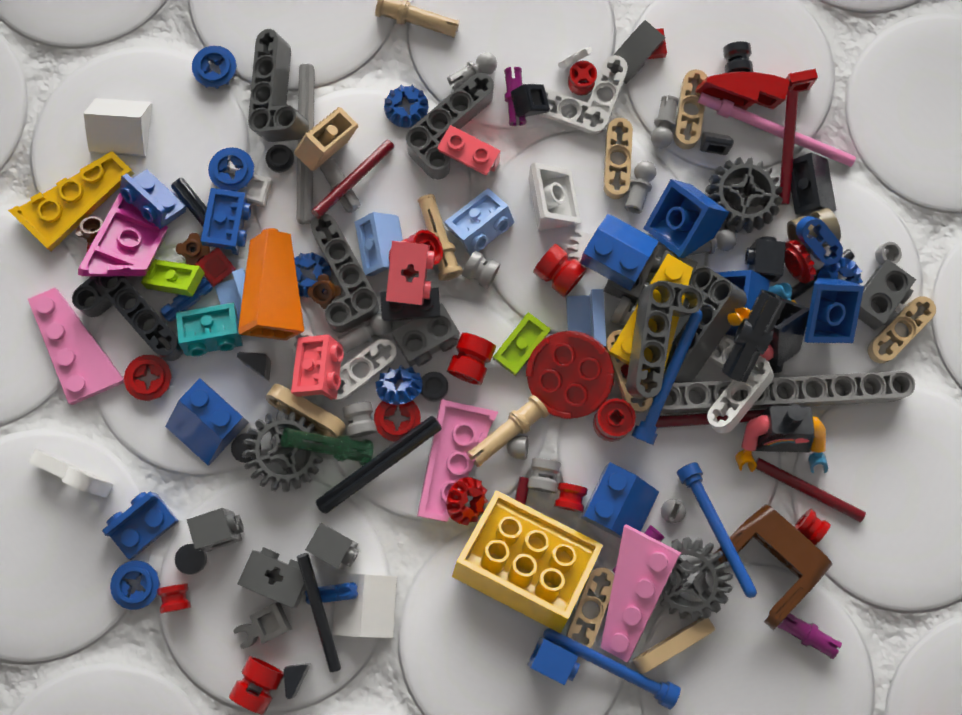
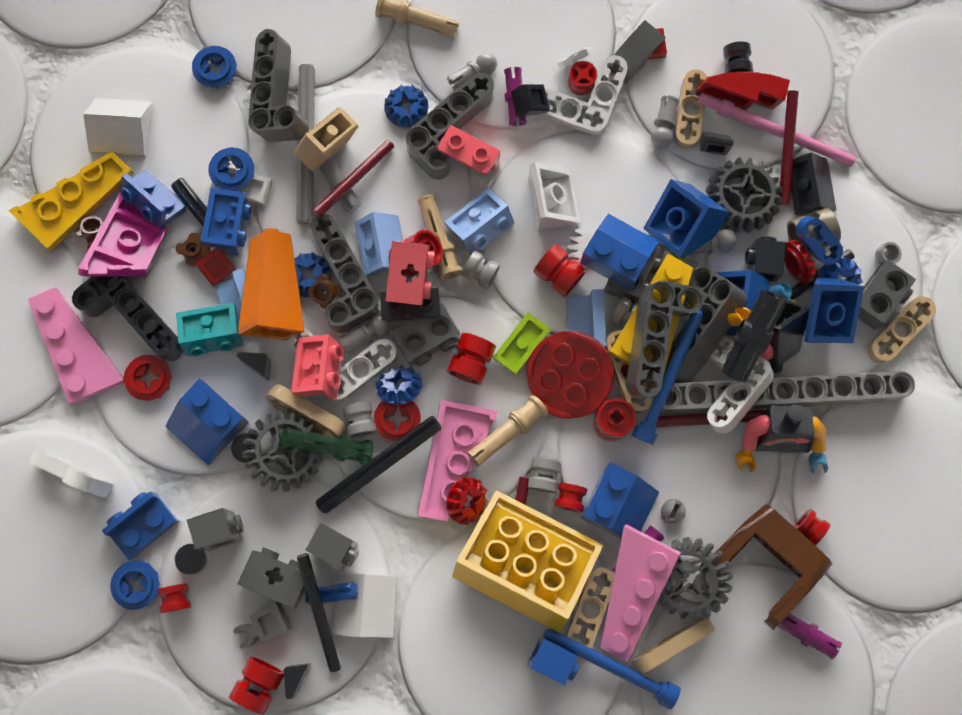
lime plate [141,259,205,297] -> none
blue axle [160,277,213,322] -> none
black plate [265,144,294,173] -> none
black tile [420,372,448,402] -> none
light grey hinge [507,436,528,460] -> none
tan beam [603,118,633,199] -> none
light grey pin [625,161,656,214] -> none
blue piece [676,462,757,598] -> none
dark red bar [756,457,866,522] -> none
red tile [786,68,818,92] -> none

